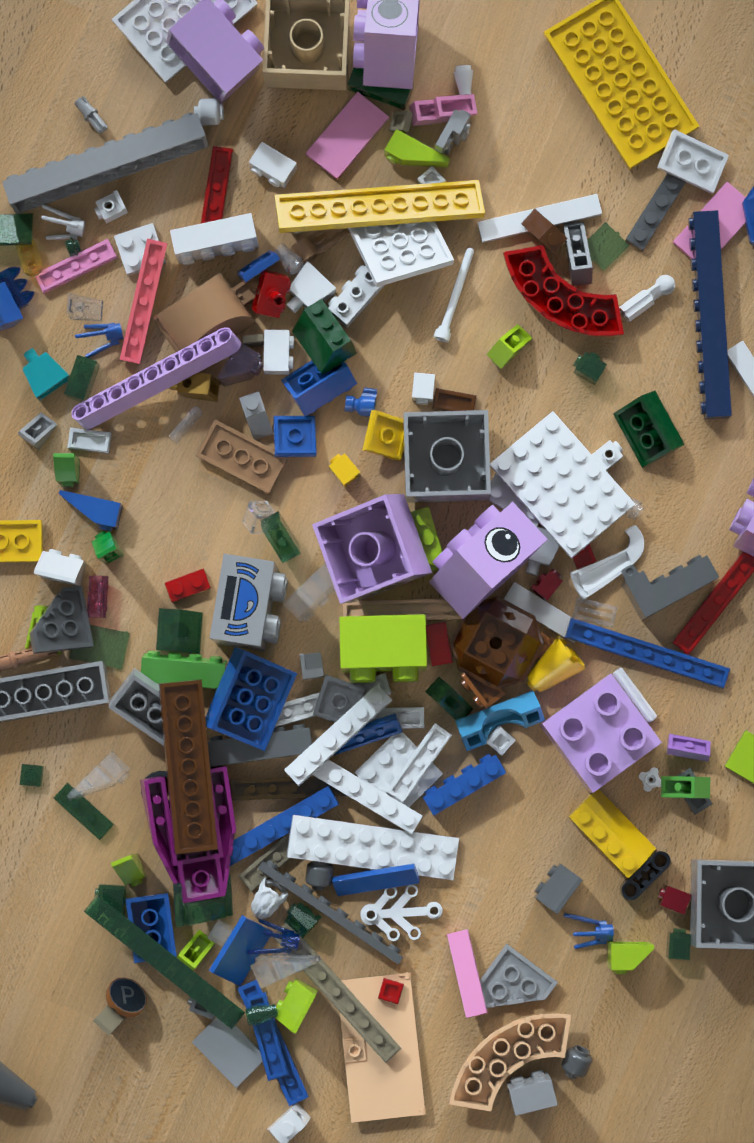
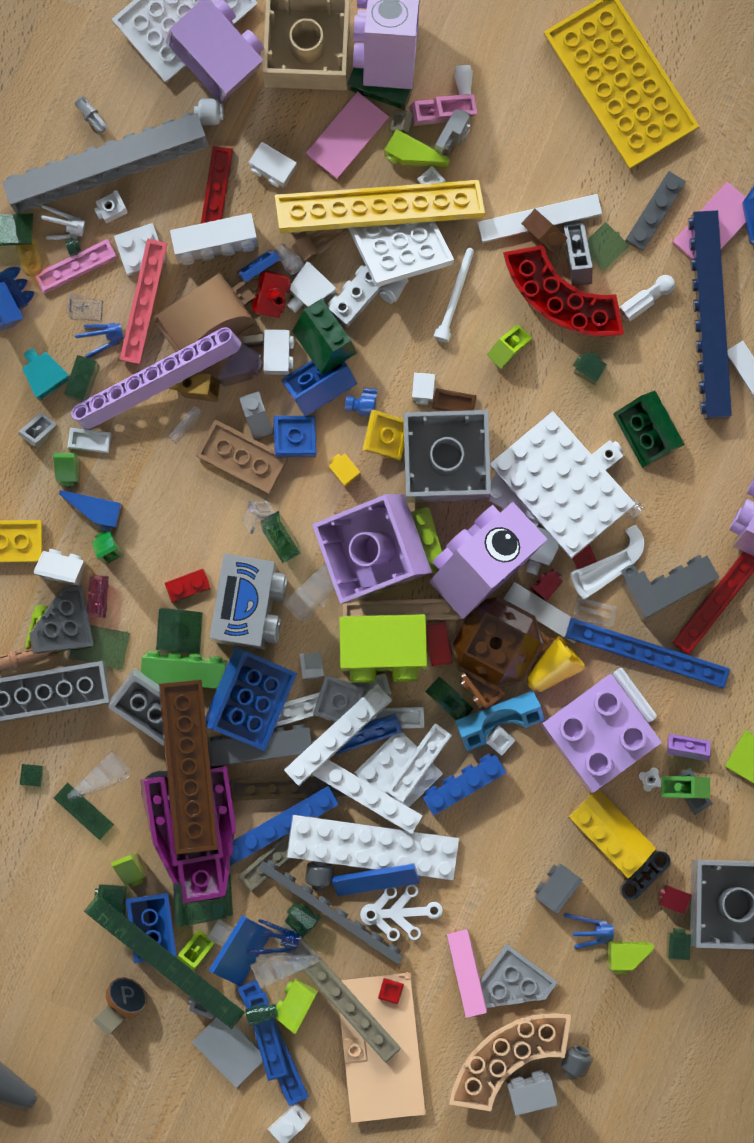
white piece [251,878,289,919] -> none
white plate [657,130,729,194] -> none
none -> white cone [380,278,409,304]

